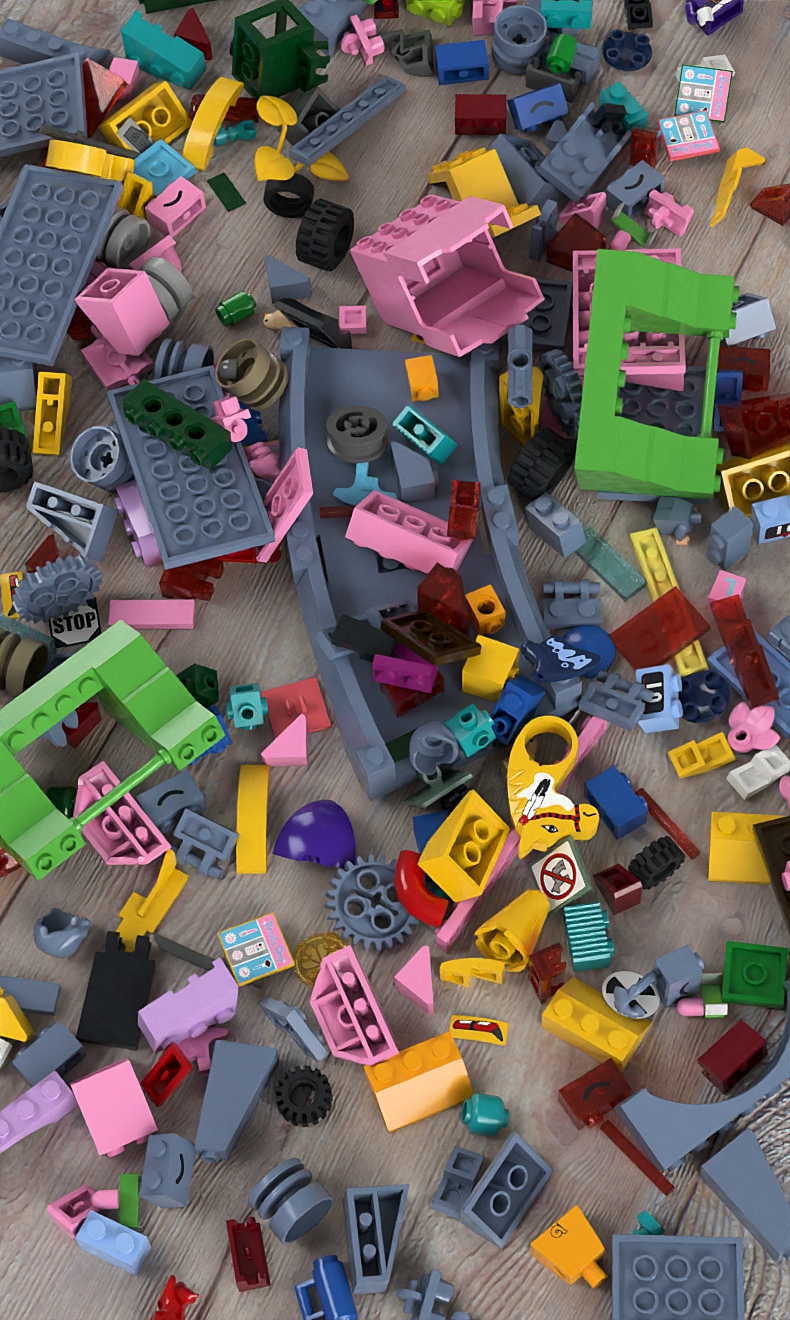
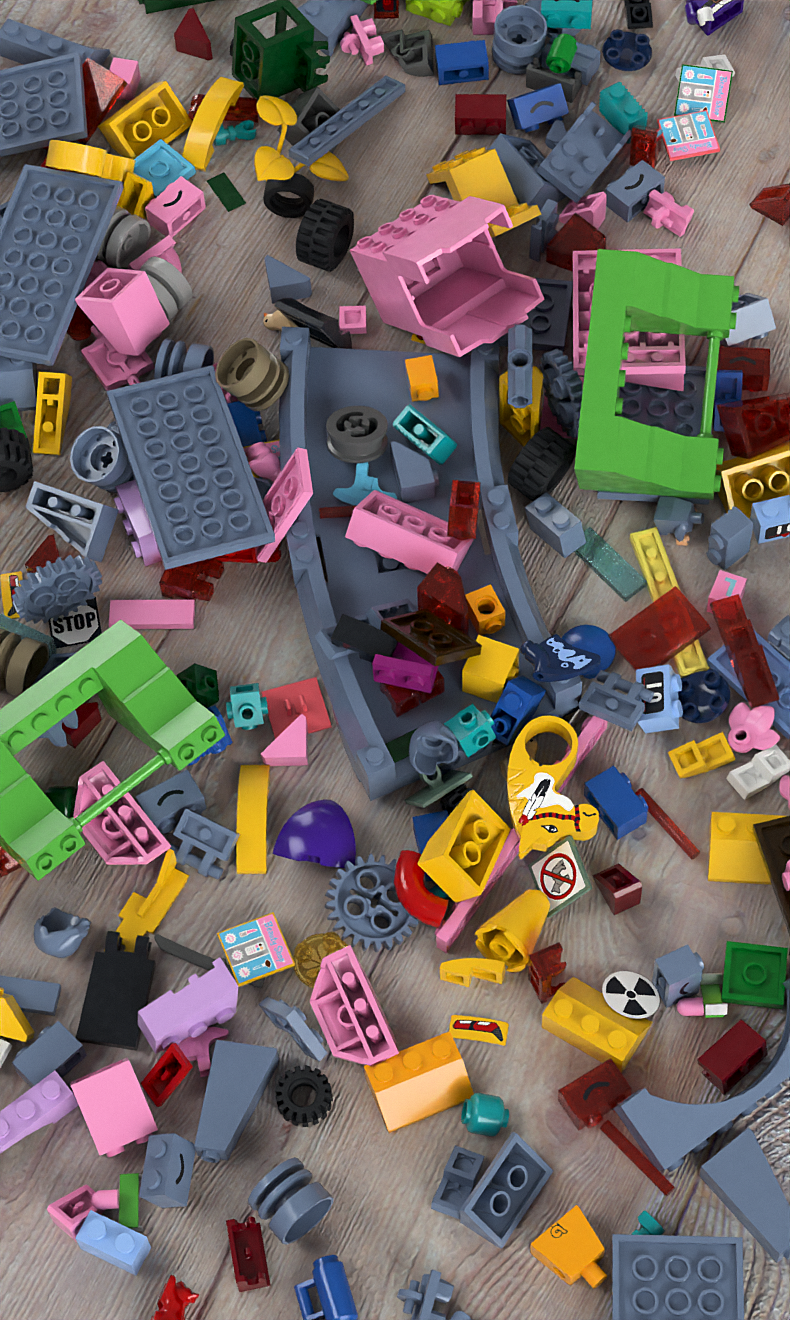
dark grey sword [39,123,139,159] -> none
sticker [117,117,155,155] -> none
teal wedge [121,10,206,90] -> none
dark green brick [122,379,232,471] -> none
bright pink hips [210,396,251,442] -> none
green brick [215,291,256,327] -> none
dark grey hinge [218,359,238,381] -> none
sand blue wedge [342,1184,410,1294] -> none
bright pink slope [394,946,434,1014] -> none
sand blue plate [544,579,601,629] -> none
teal brick [563,902,615,972] -> none
black tile [590,103,627,135] -> none
piece [610,202,658,250] -> none
sand blue piece [613,970,657,1018] -> none
black tyre [628,836,686,890] -> none
yellow piece [710,147,766,228] -> none

